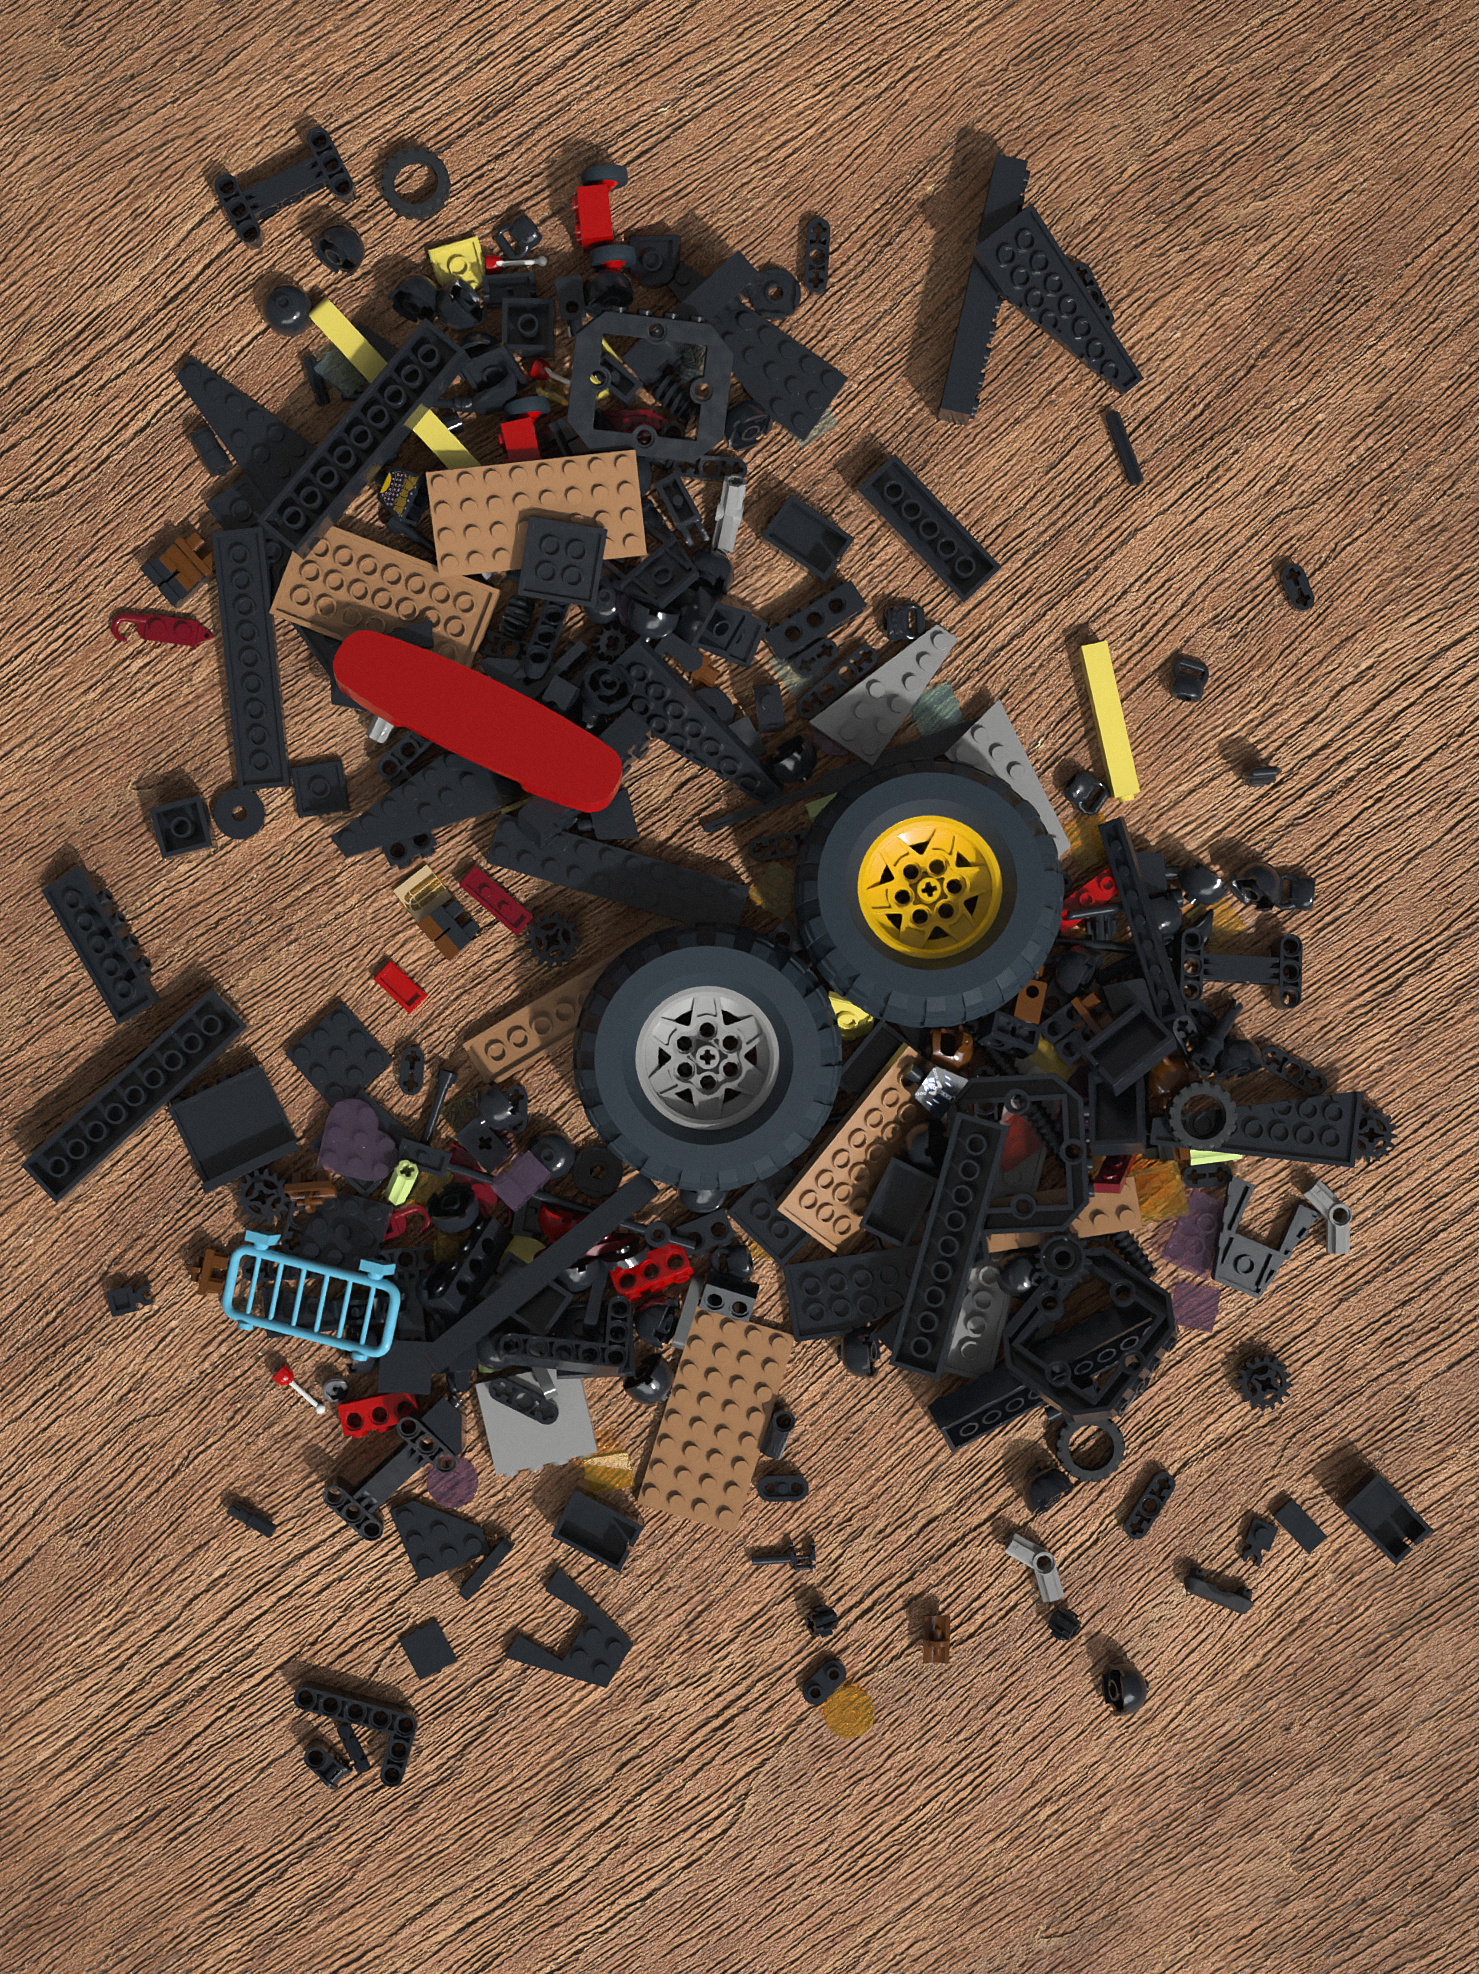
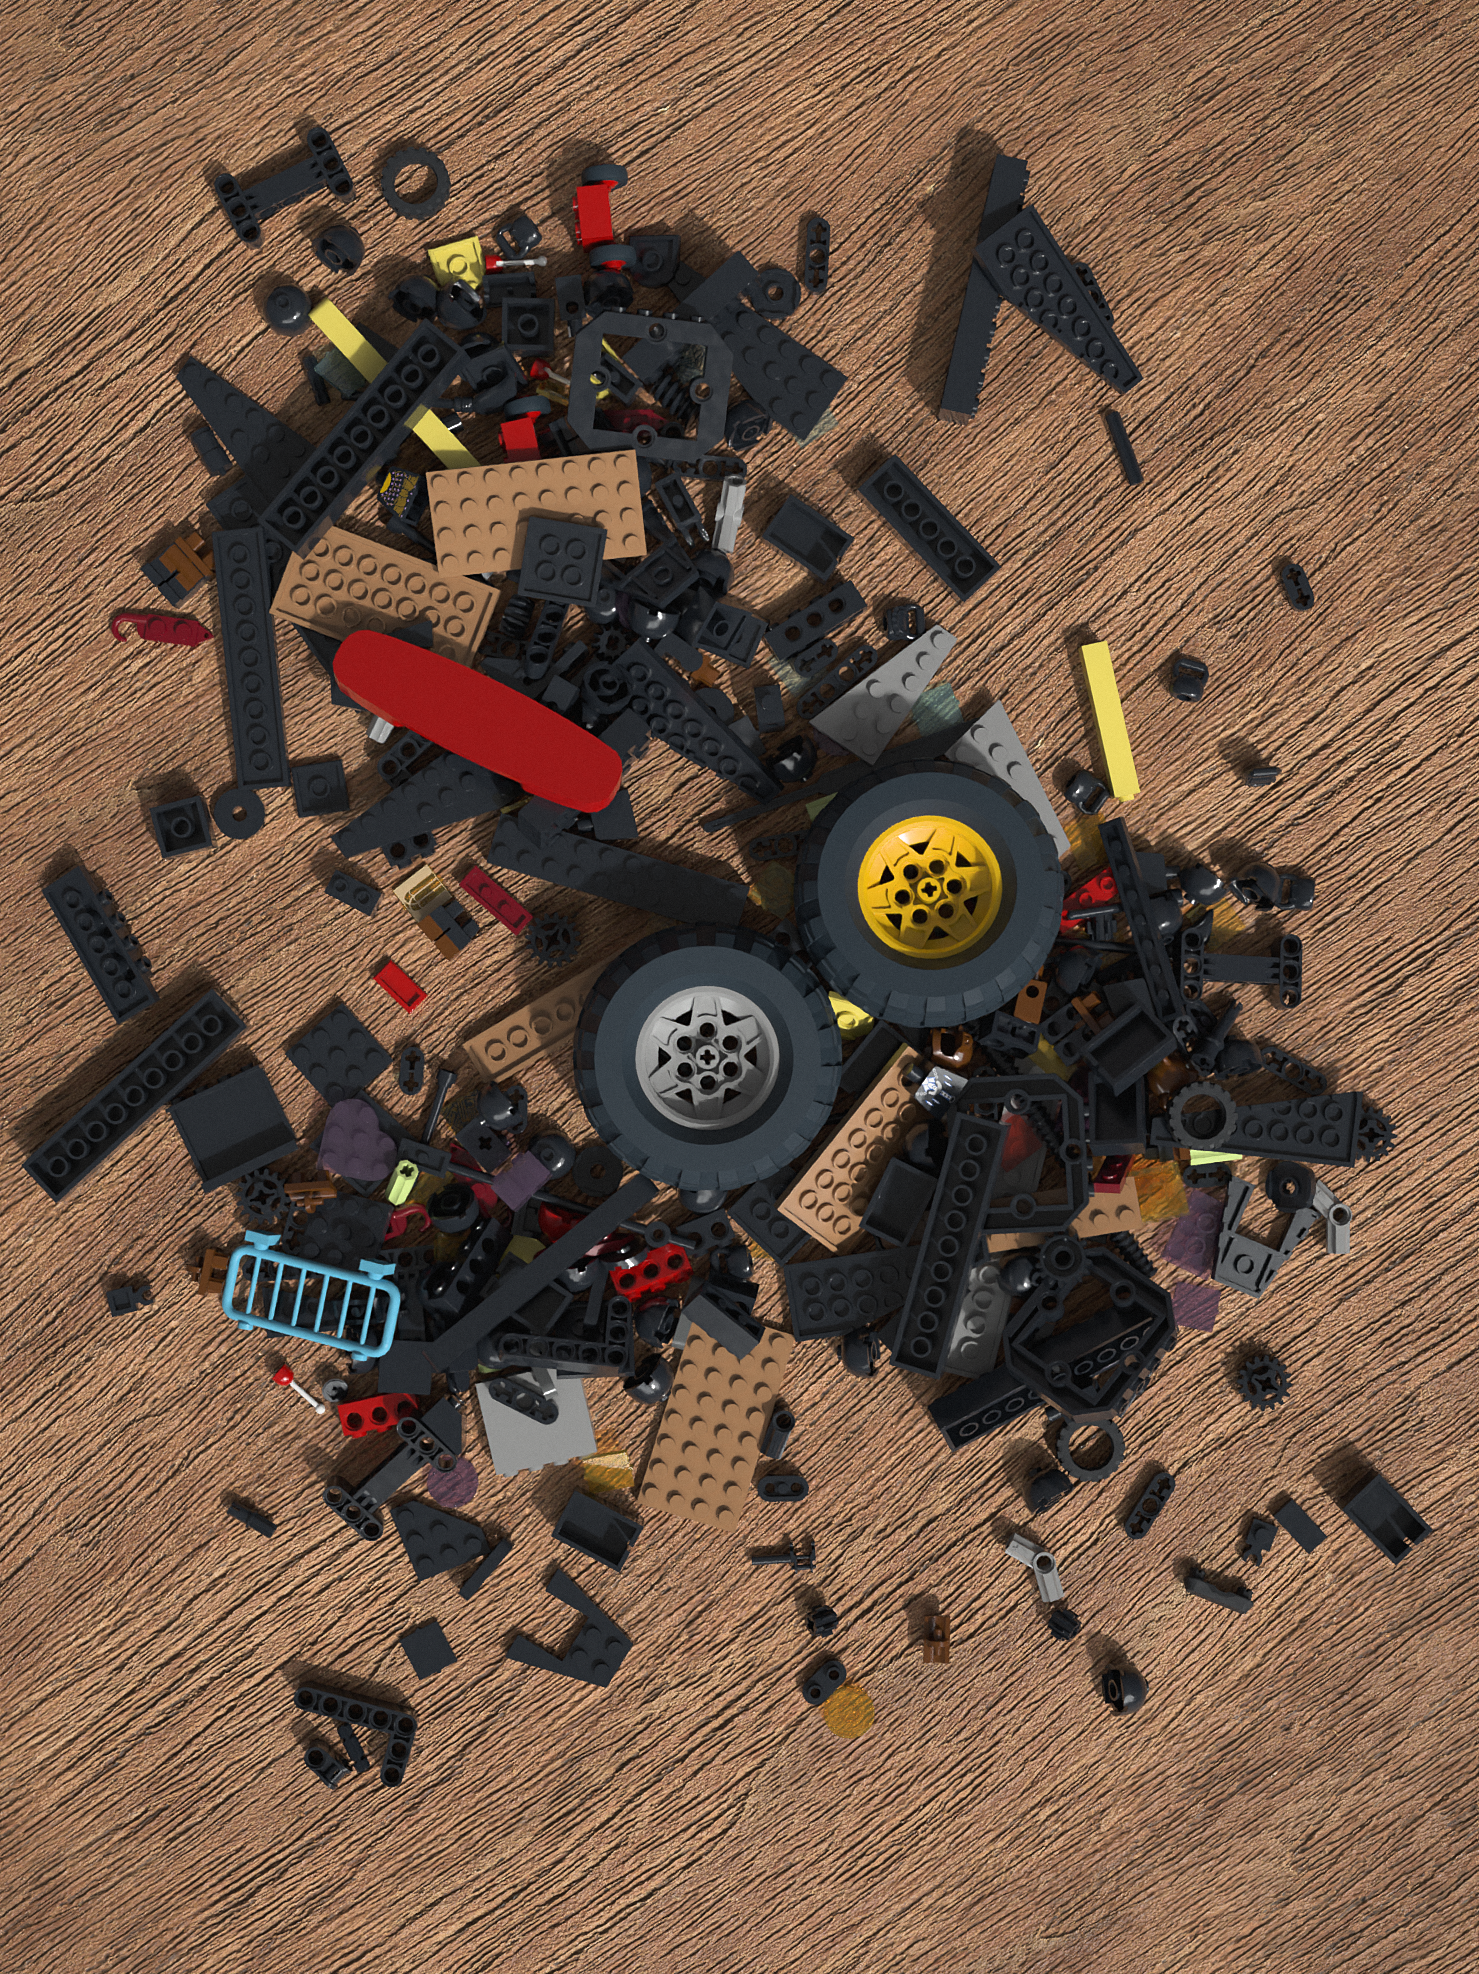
none -> black brick [324,870,385,917]
none -> black brick [681,1280,766,1360]
none -> black plate [1265,1161,1316,1213]

